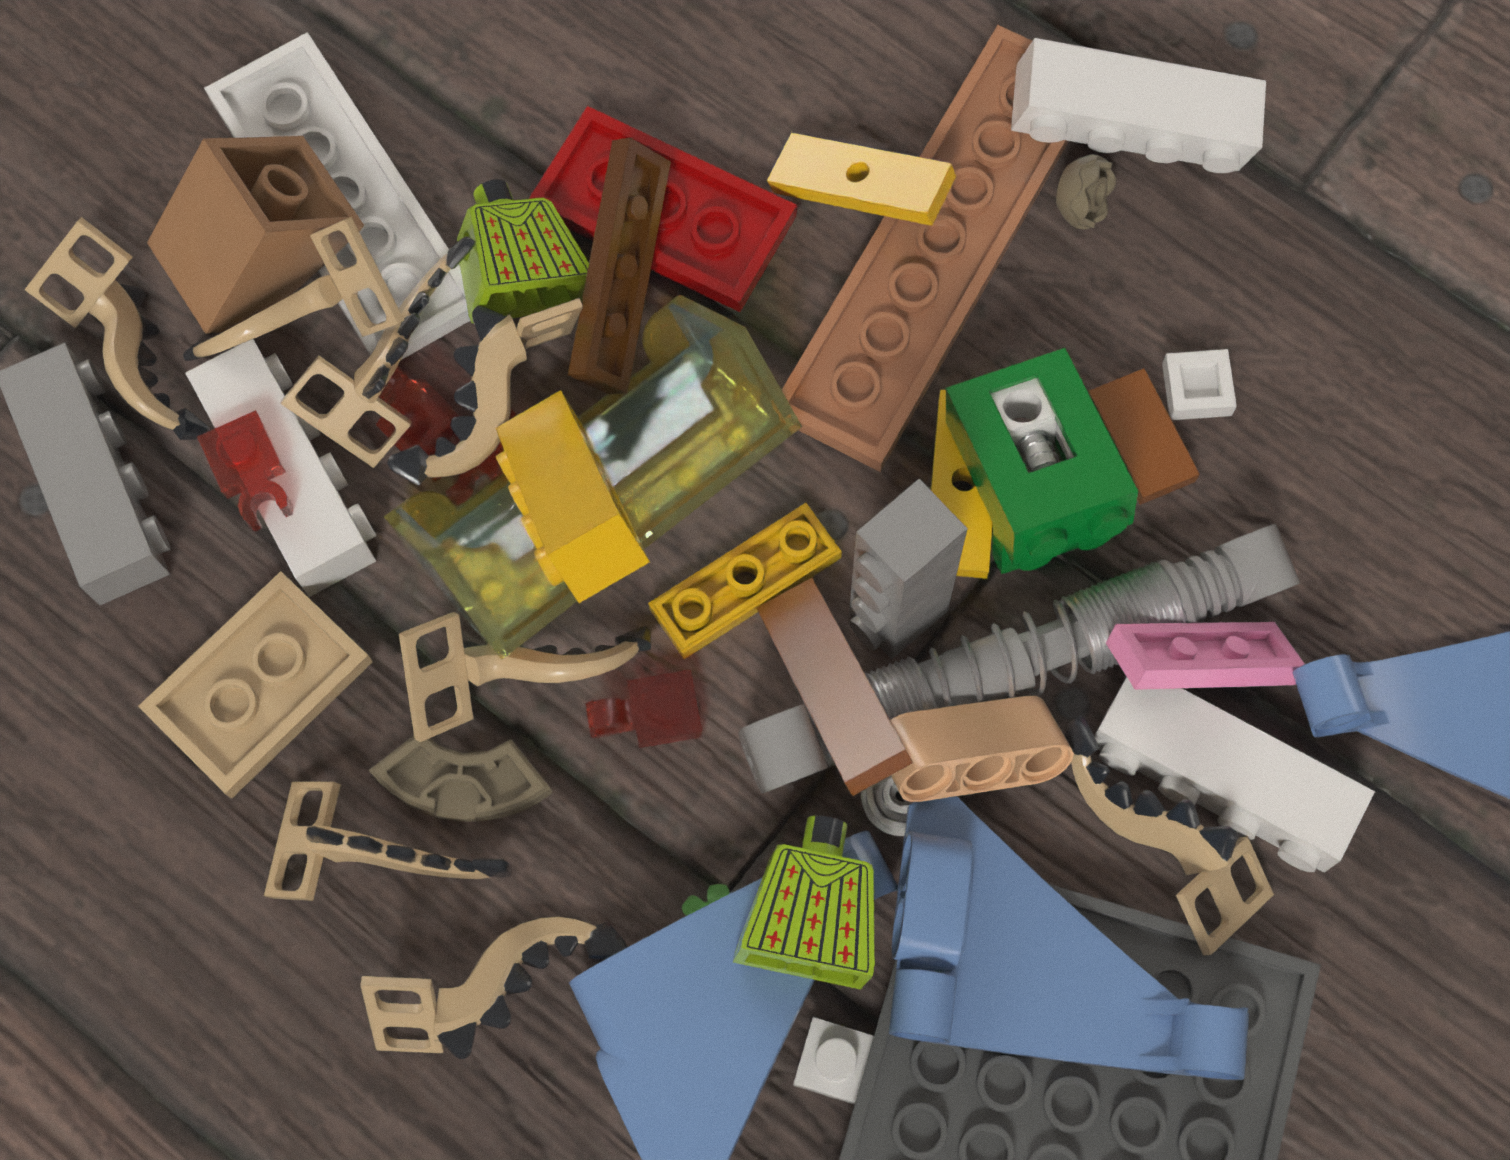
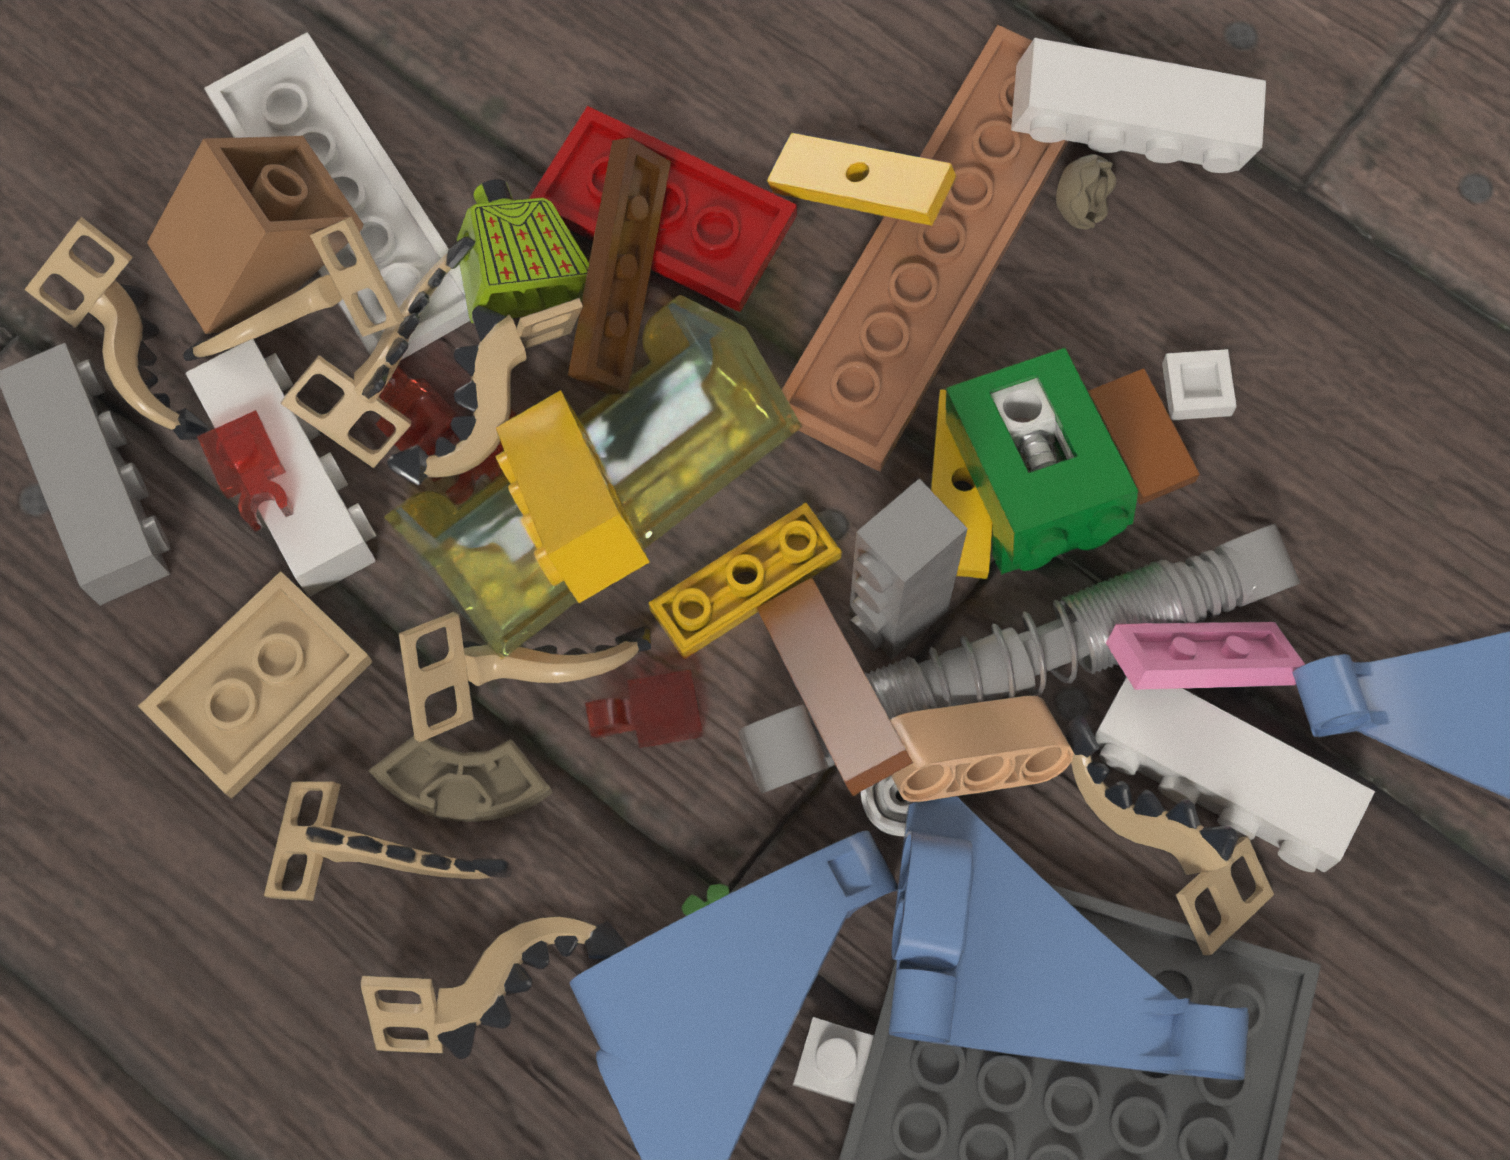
lime torso [732,816,875,990] -> none

